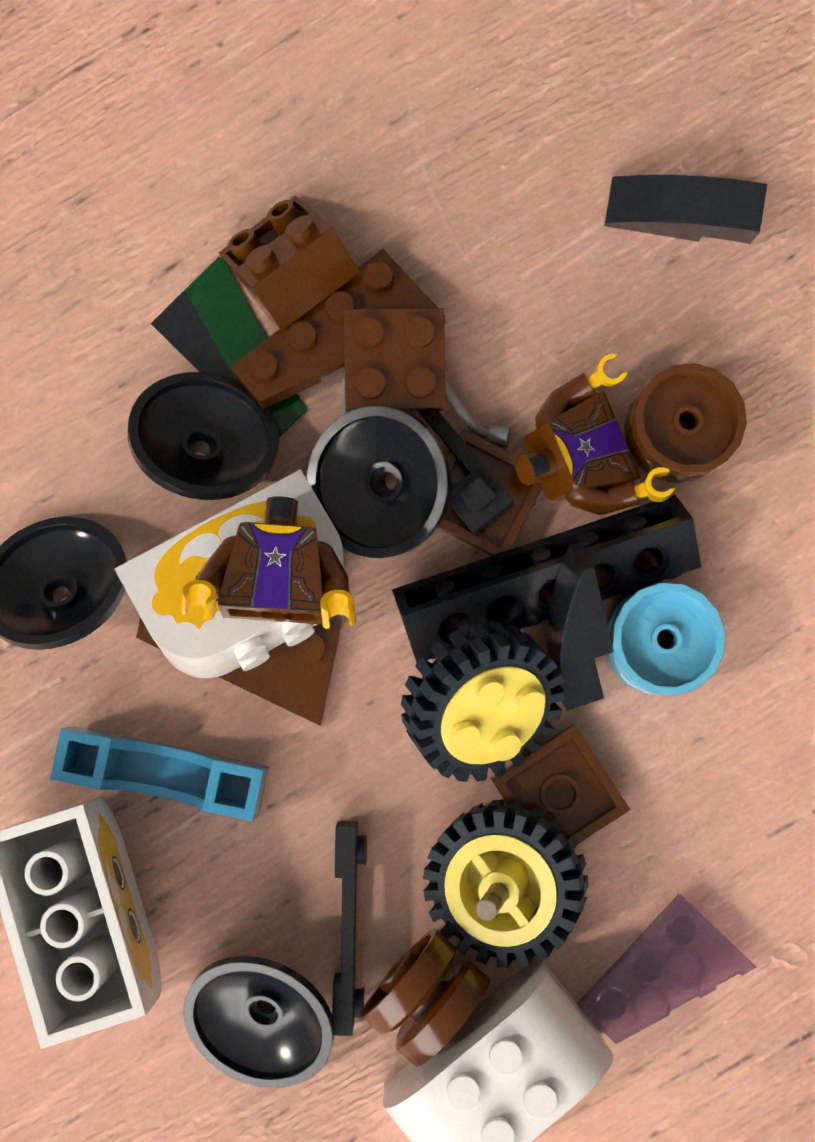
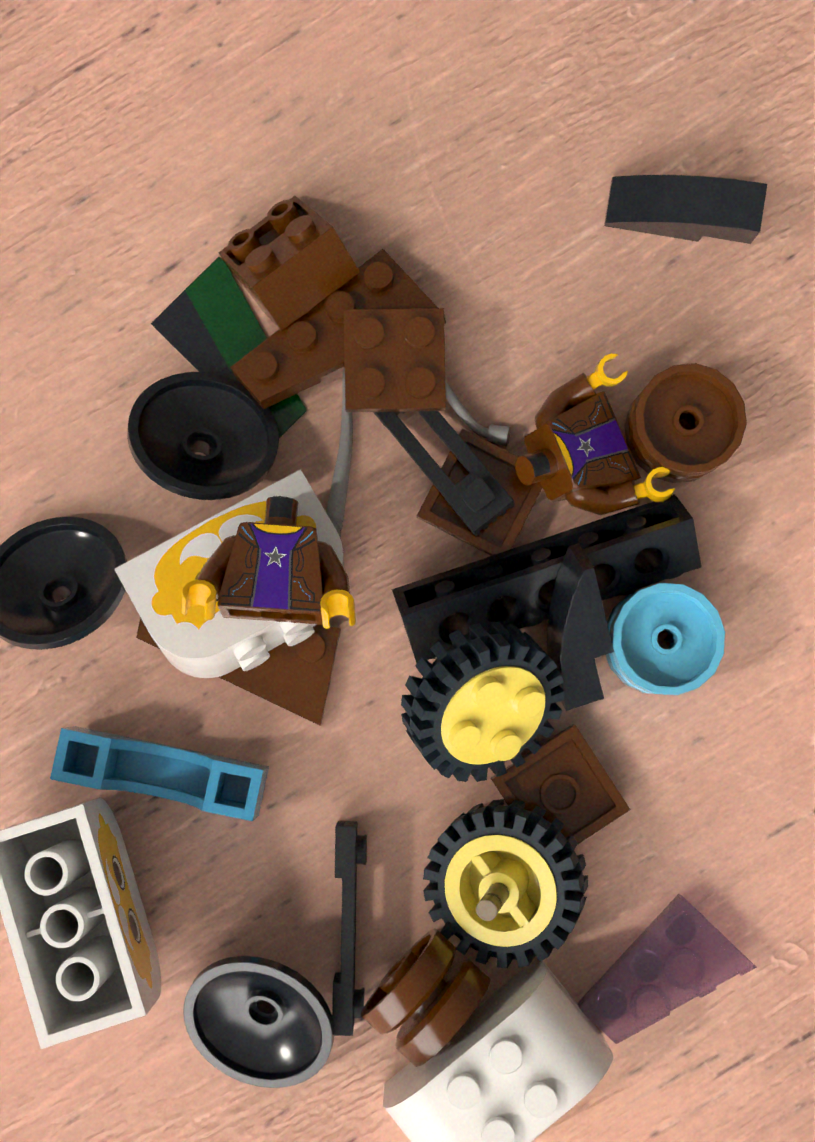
black dish [307,406,451,558] -> none

